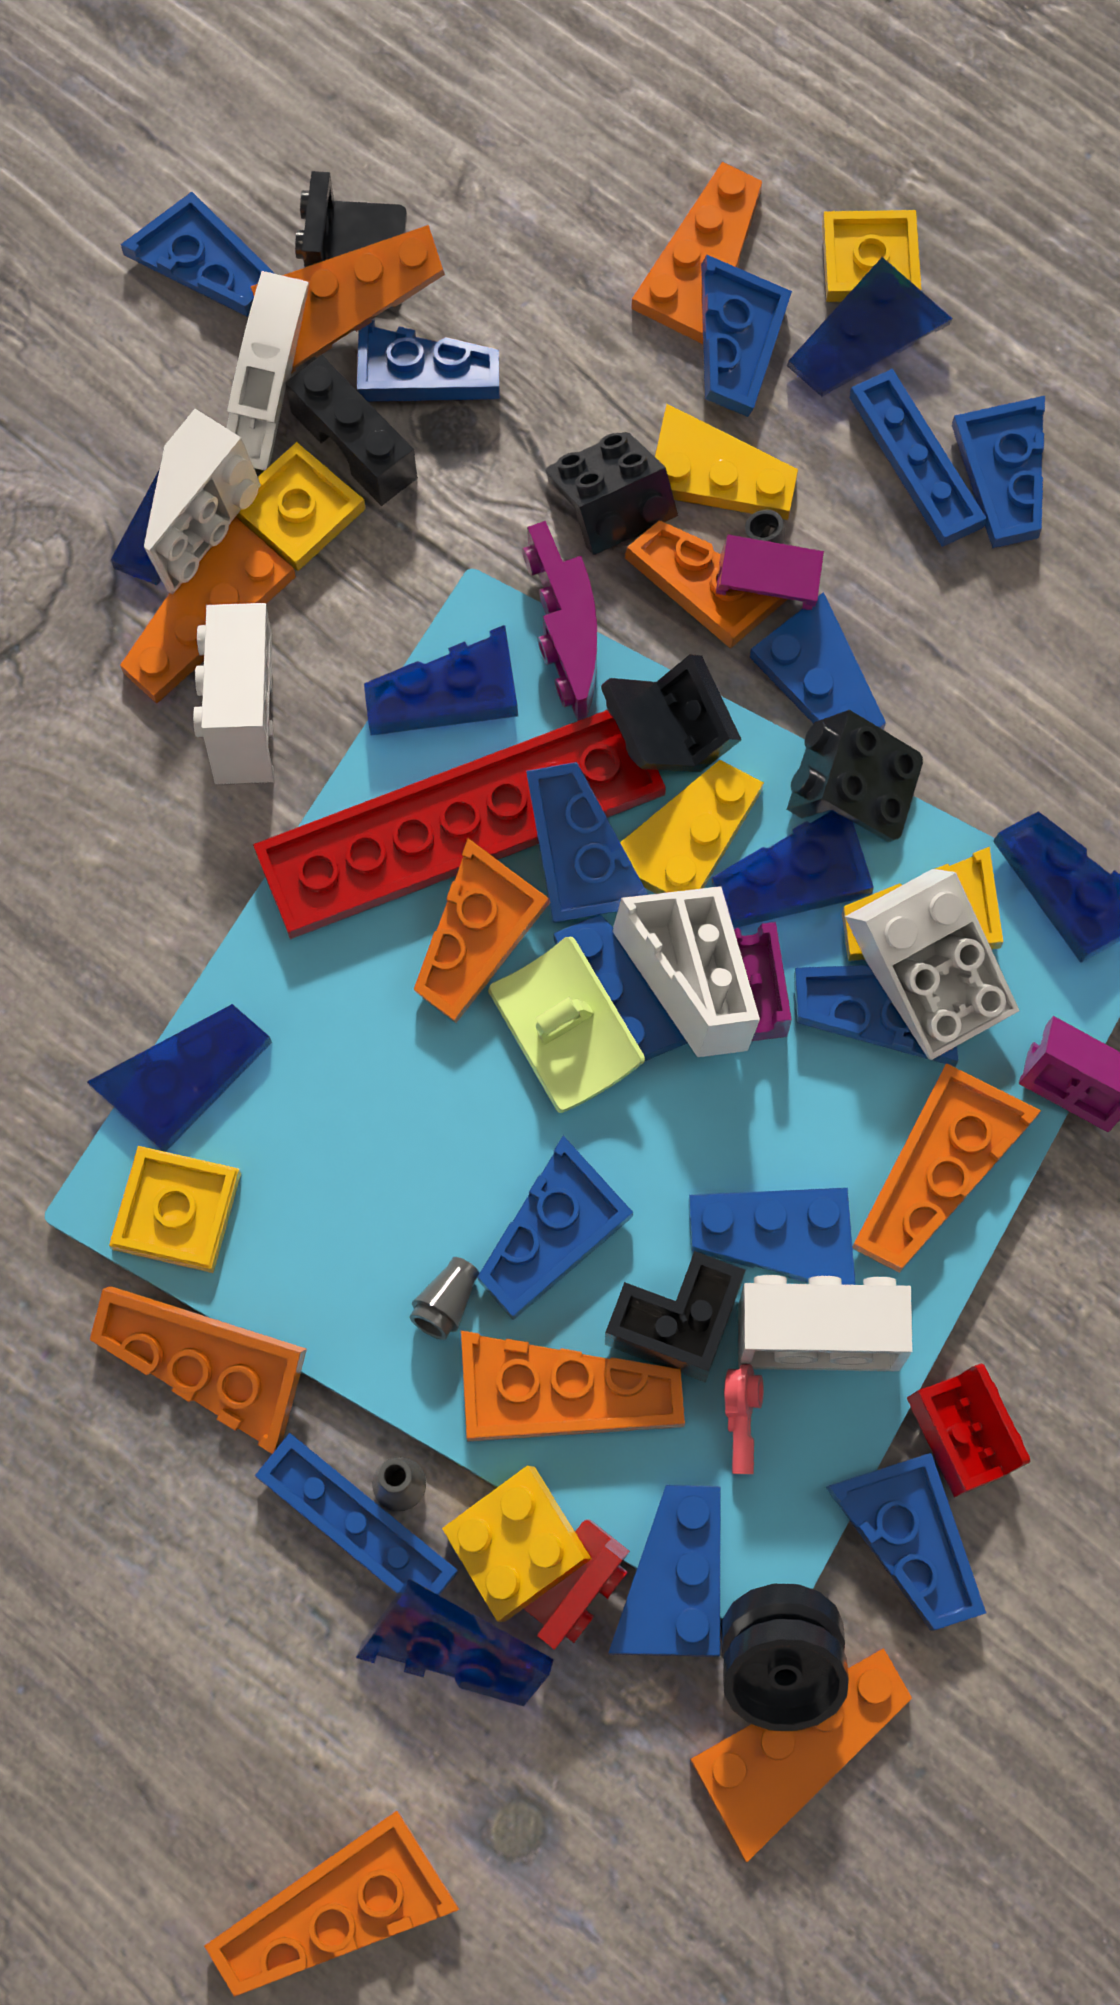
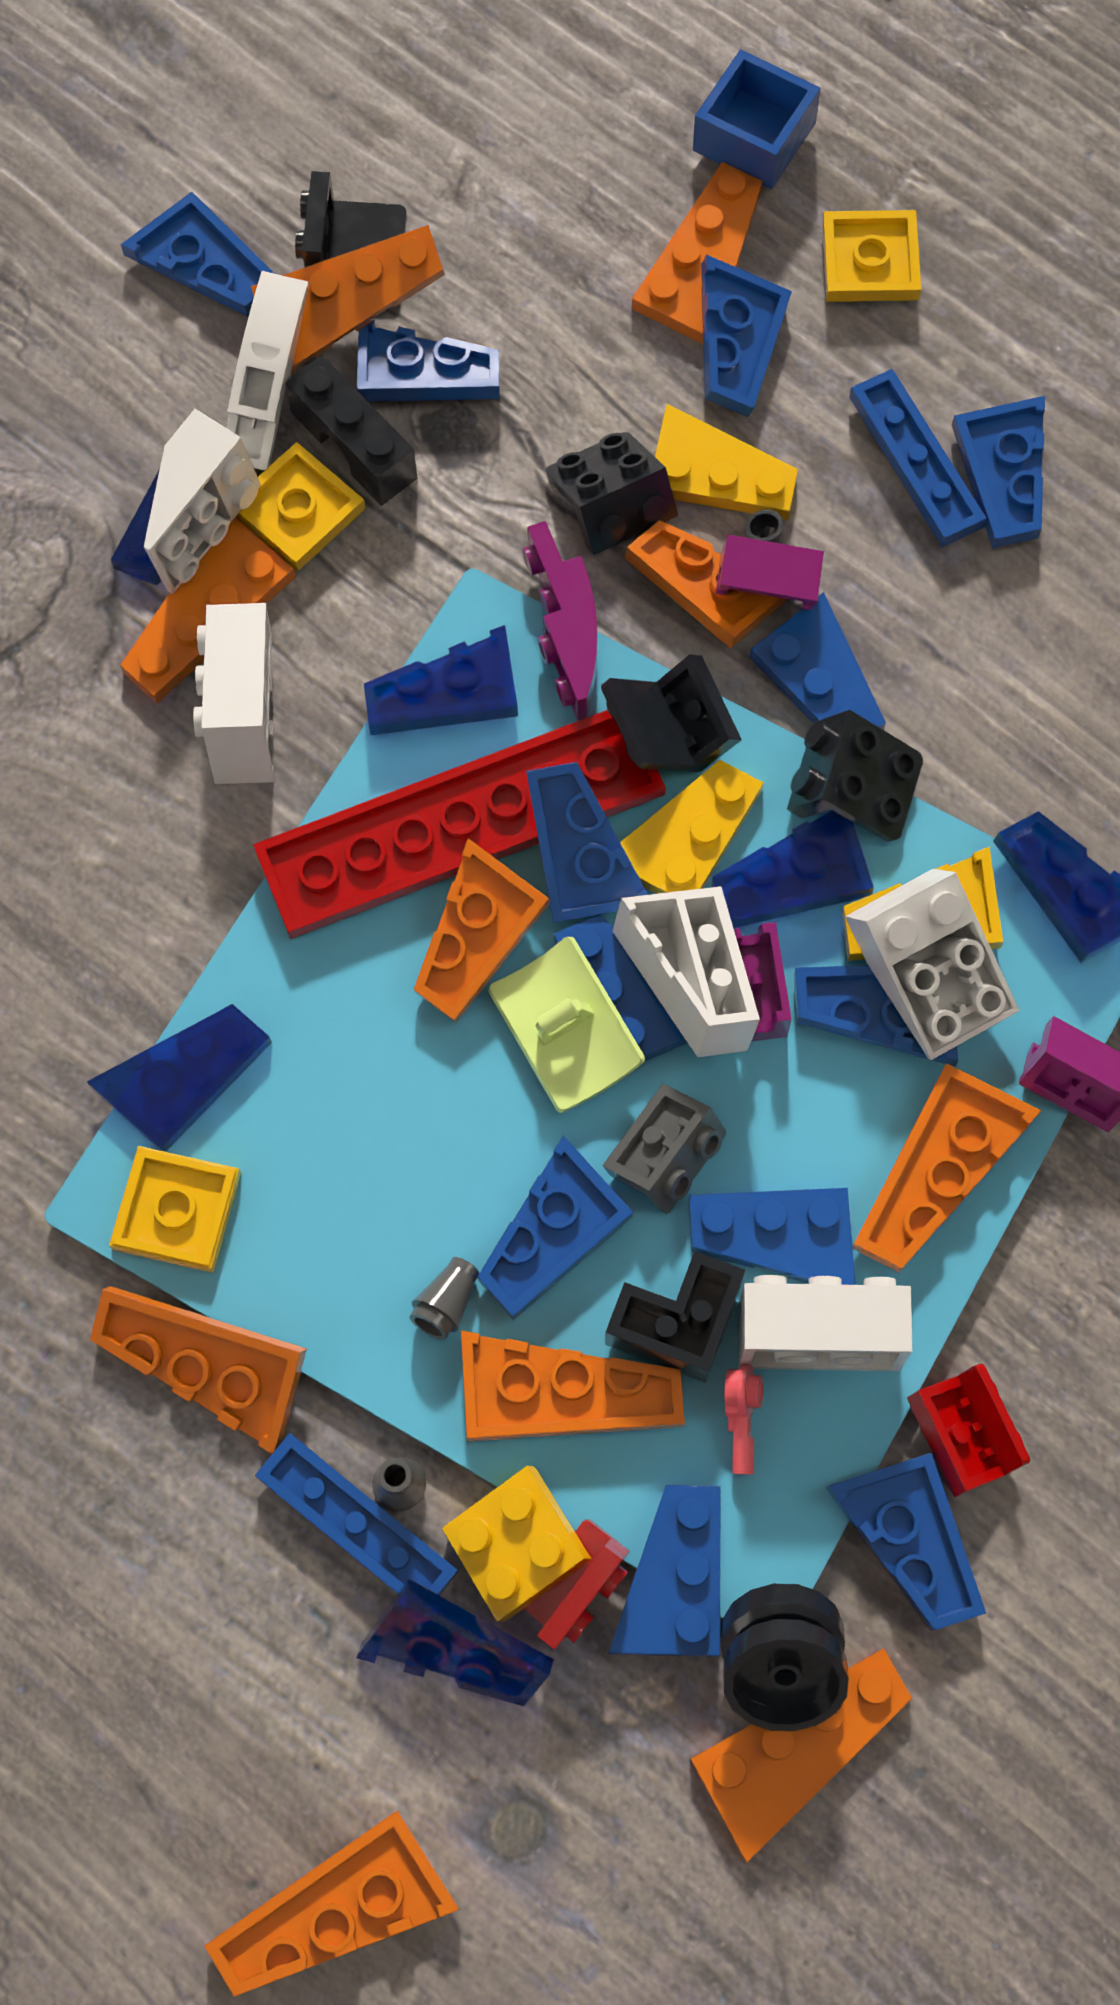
clear blue wing [787,257,953,397] -> none
none -> dark grey bracket [602,1084,726,1214]
none -> blue piece [693,49,821,189]

